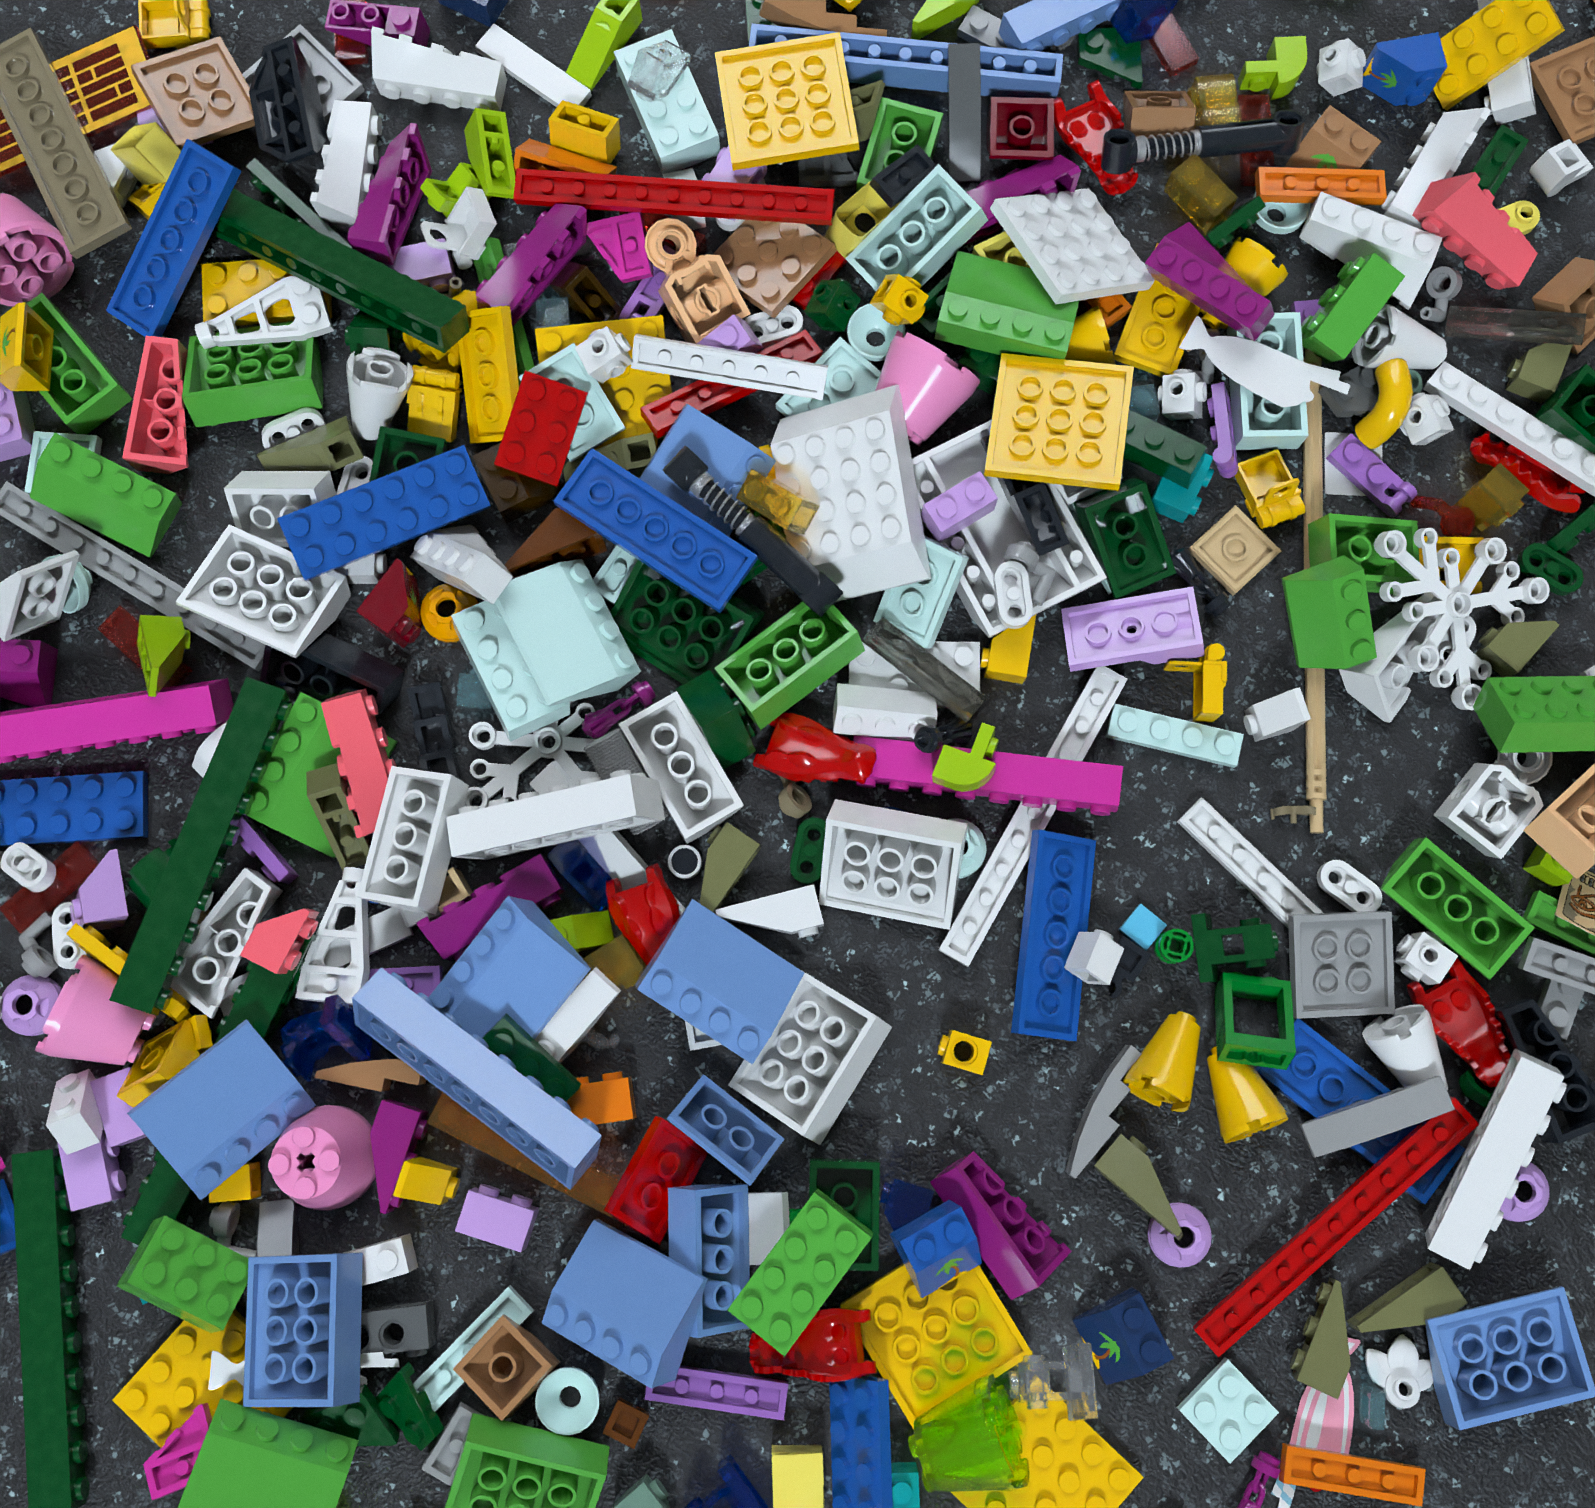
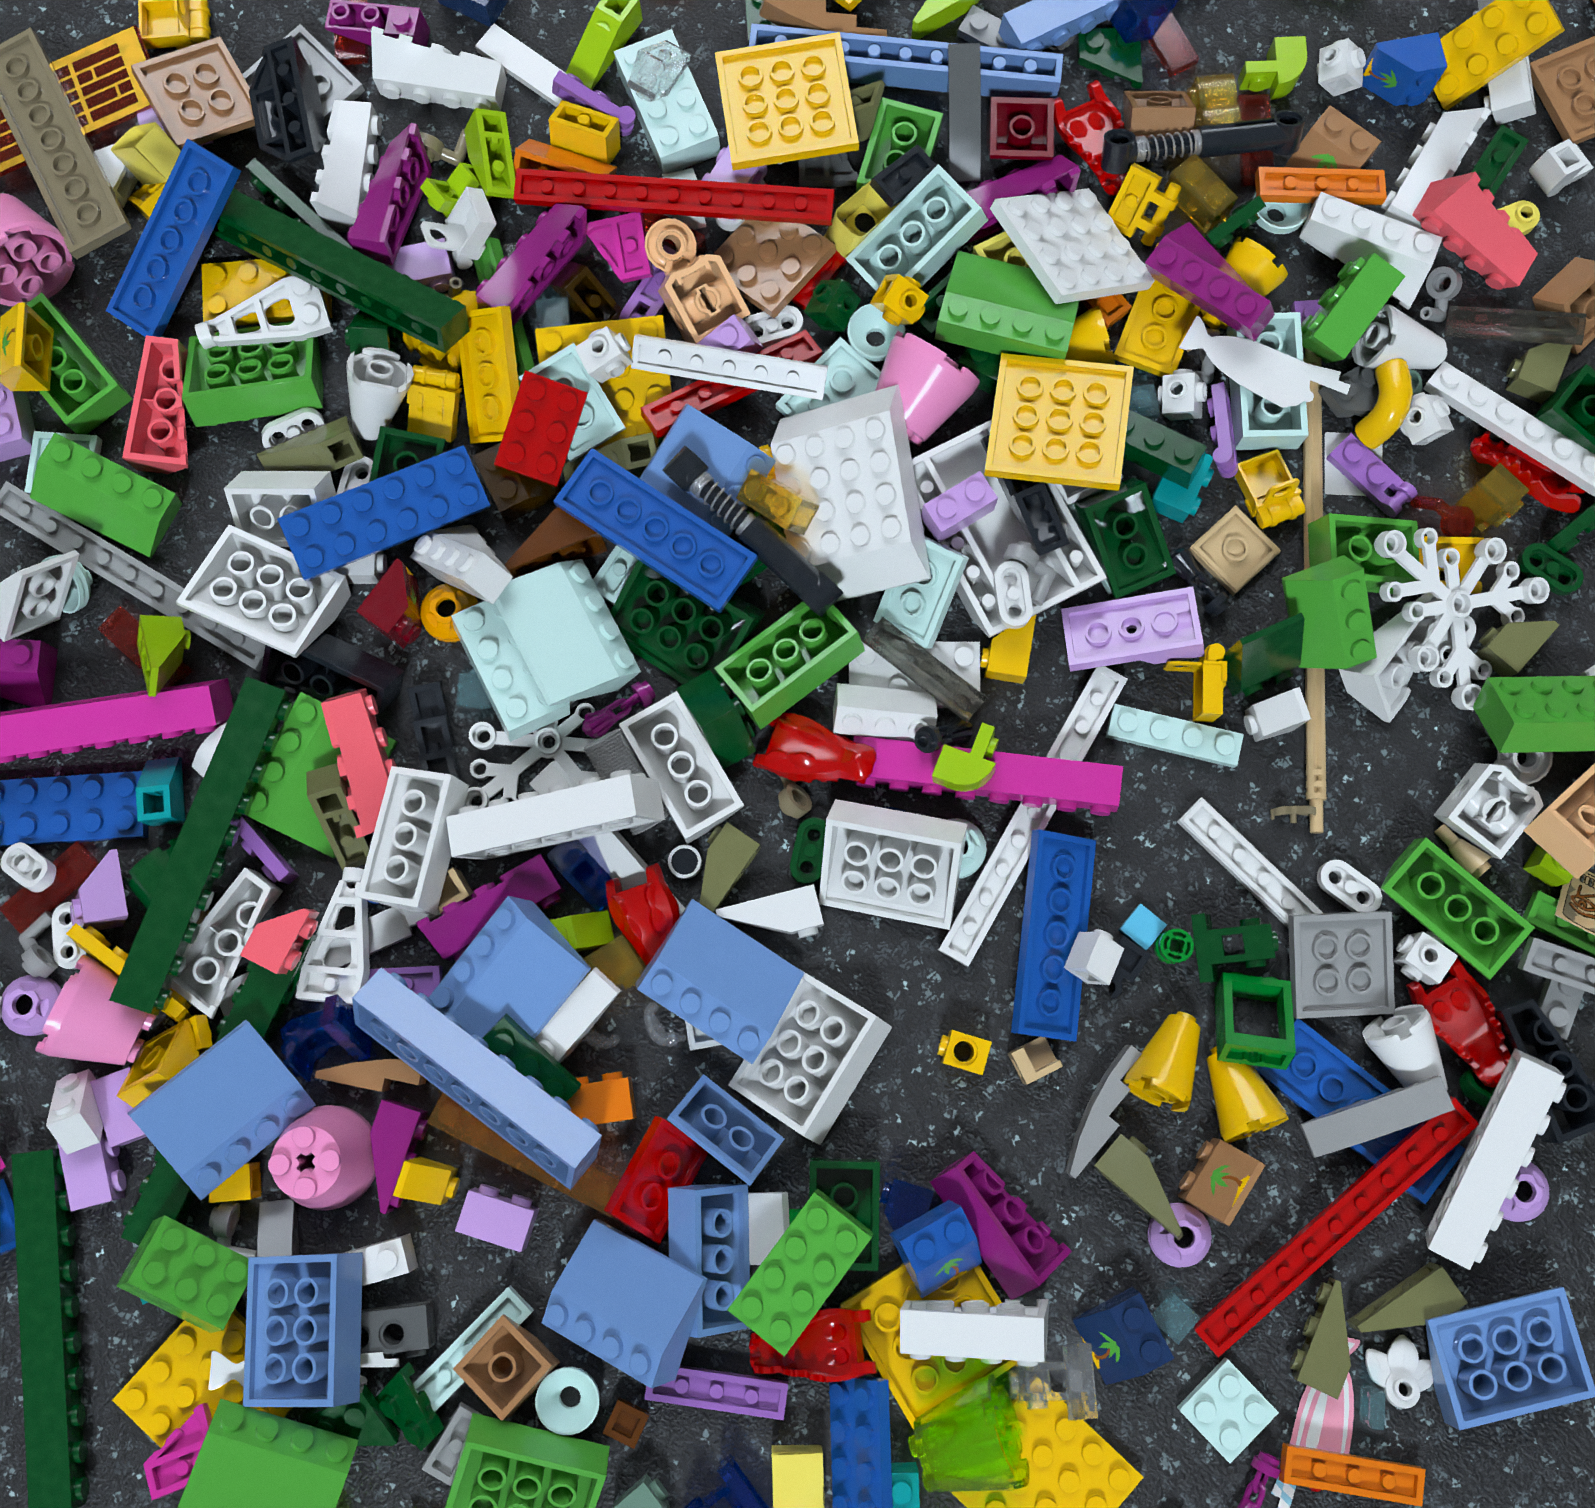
none -> teal slope [136,757,185,826]
none -> dark tan plate [420,129,467,166]
none -> medium lavender plate [552,70,636,136]
none -> clear piece [644,1002,686,1047]
none -> white wedge [900,1299,1049,1367]
none -> tan panel [1007,1037,1063,1085]
none -> yellow plate [1108,163,1181,246]
none -> clear light blue tile [1152,1292,1200,1345]
none -> medium nougat slope [1178,1138,1265,1226]
none -> dark green slope [1222,613,1305,697]
none -> tan cone [1434,824,1492,879]

